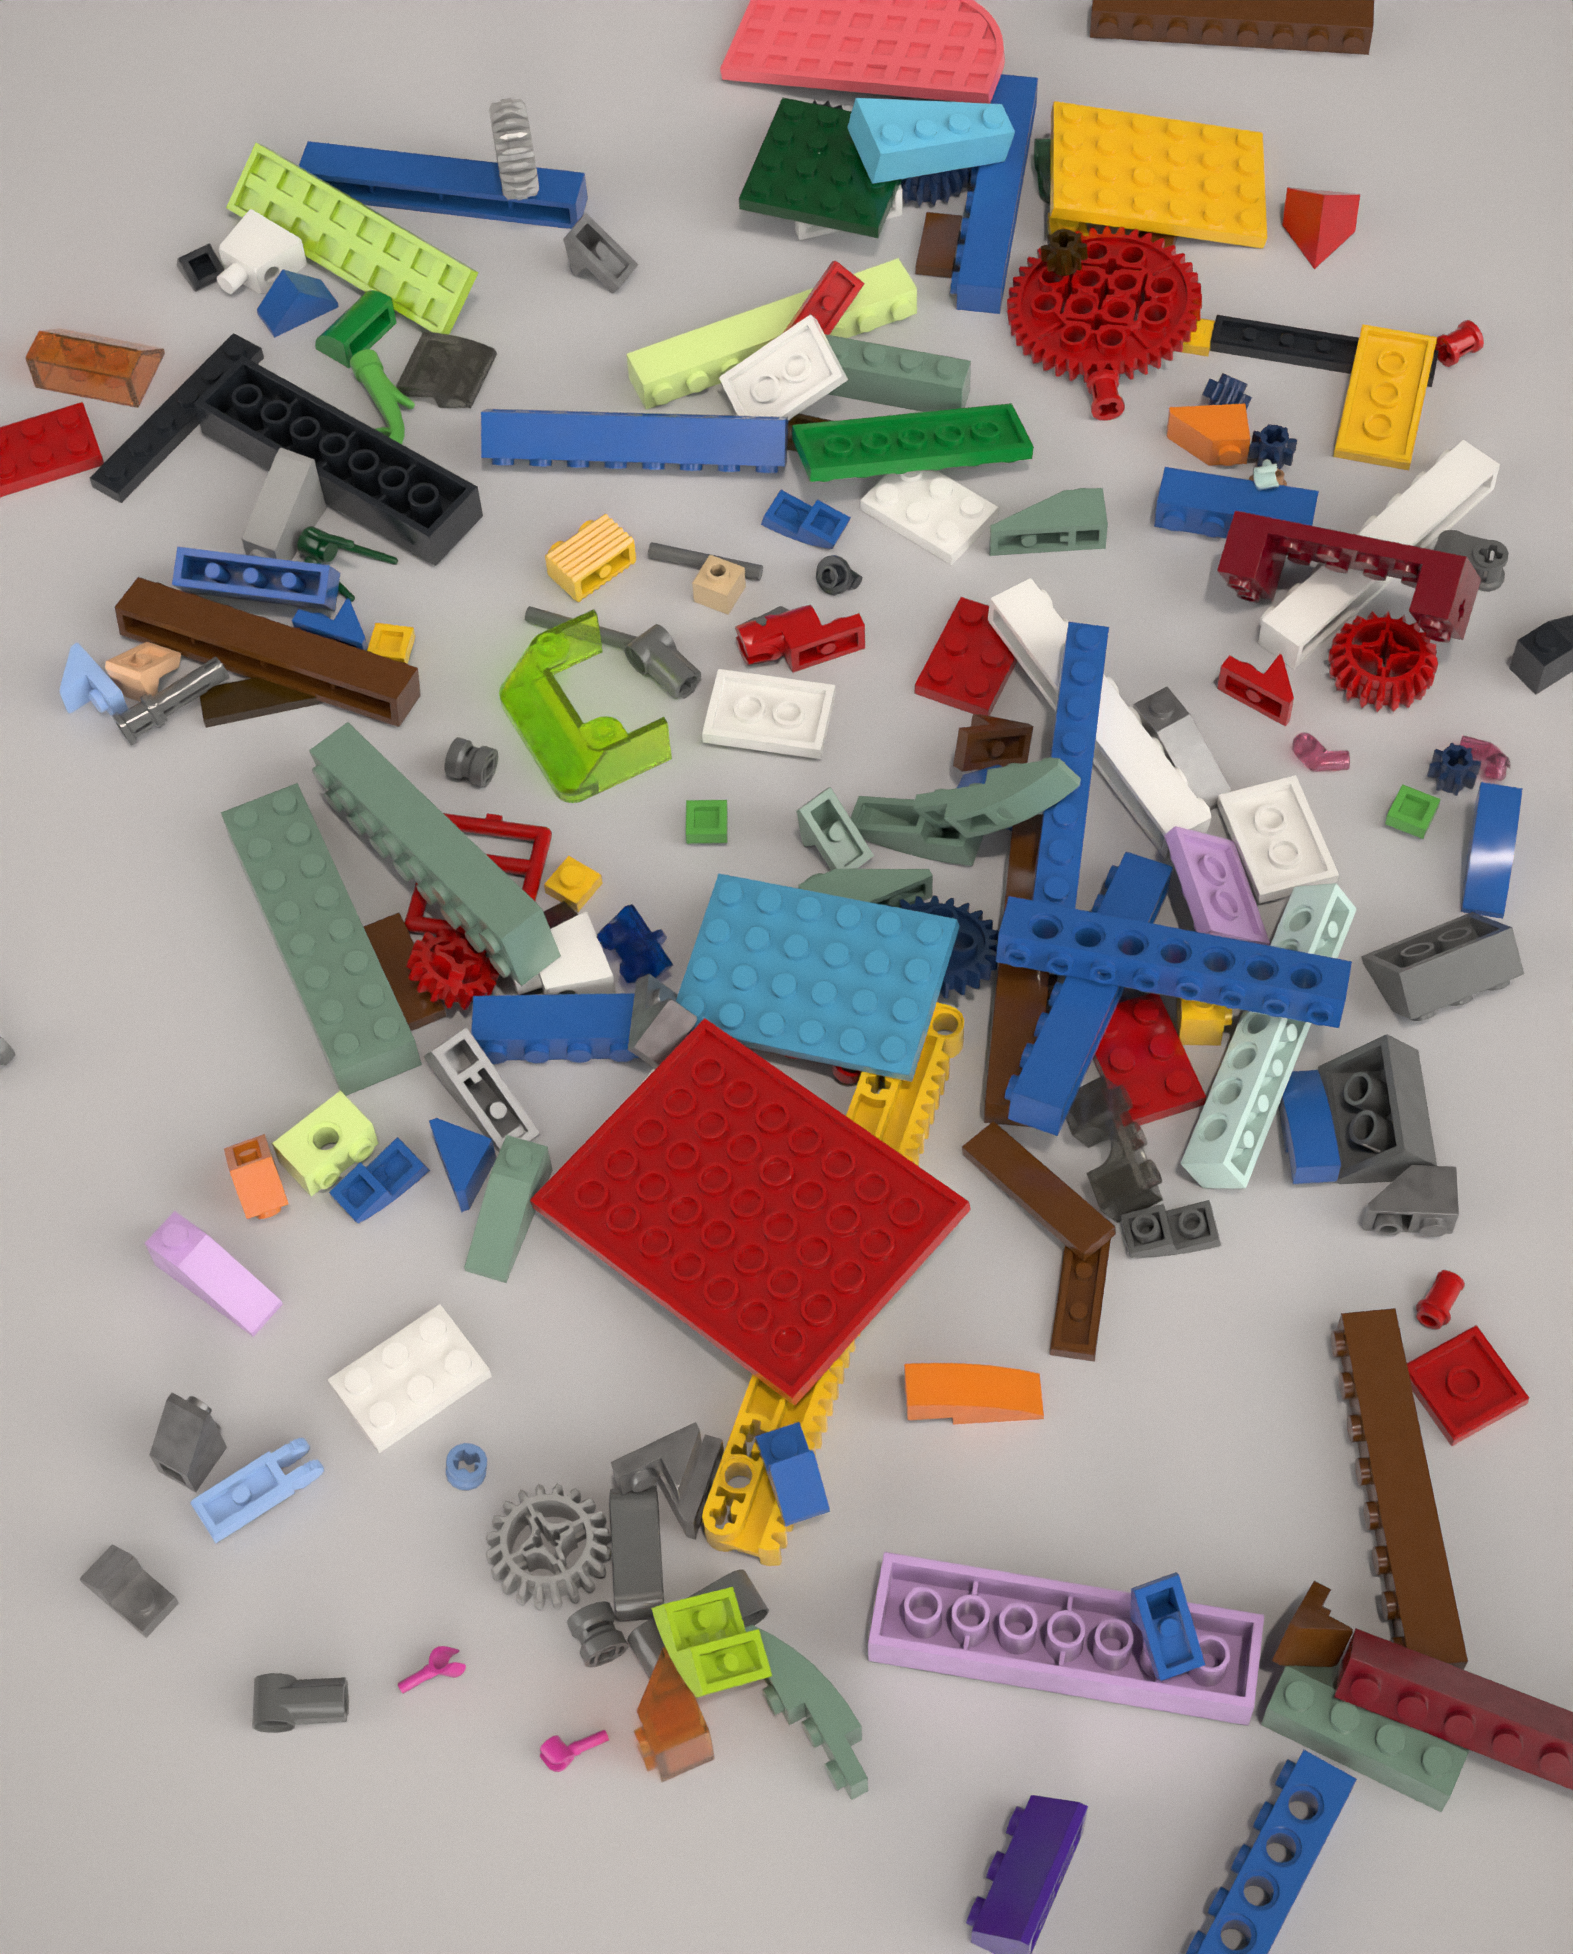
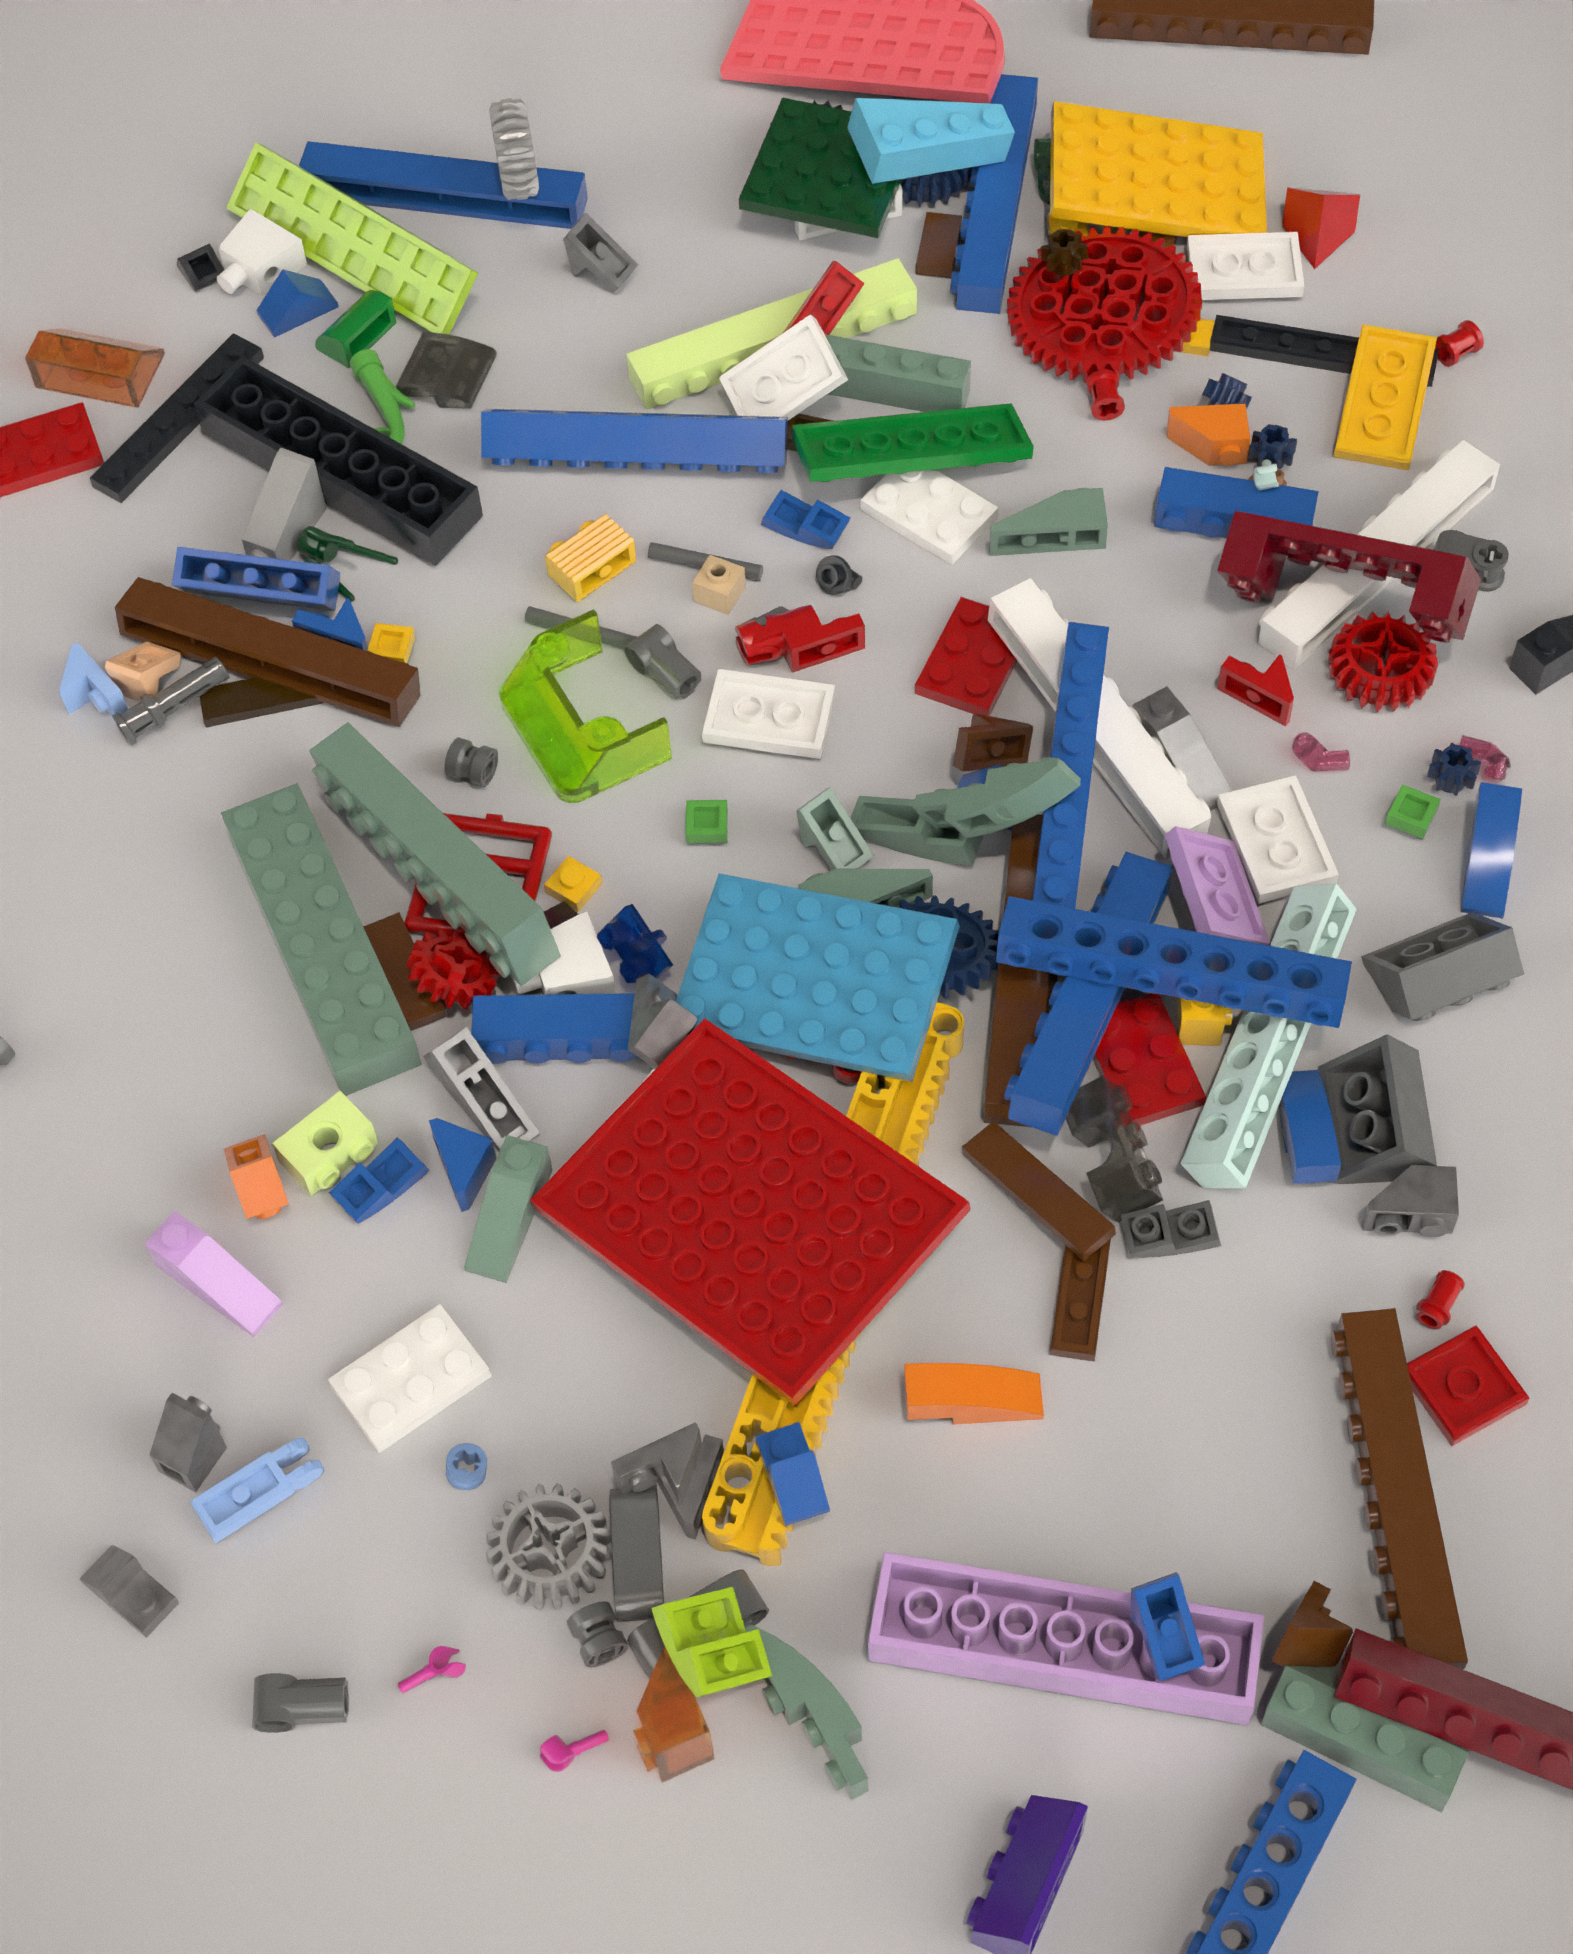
none -> white plate [1187,232,1305,300]

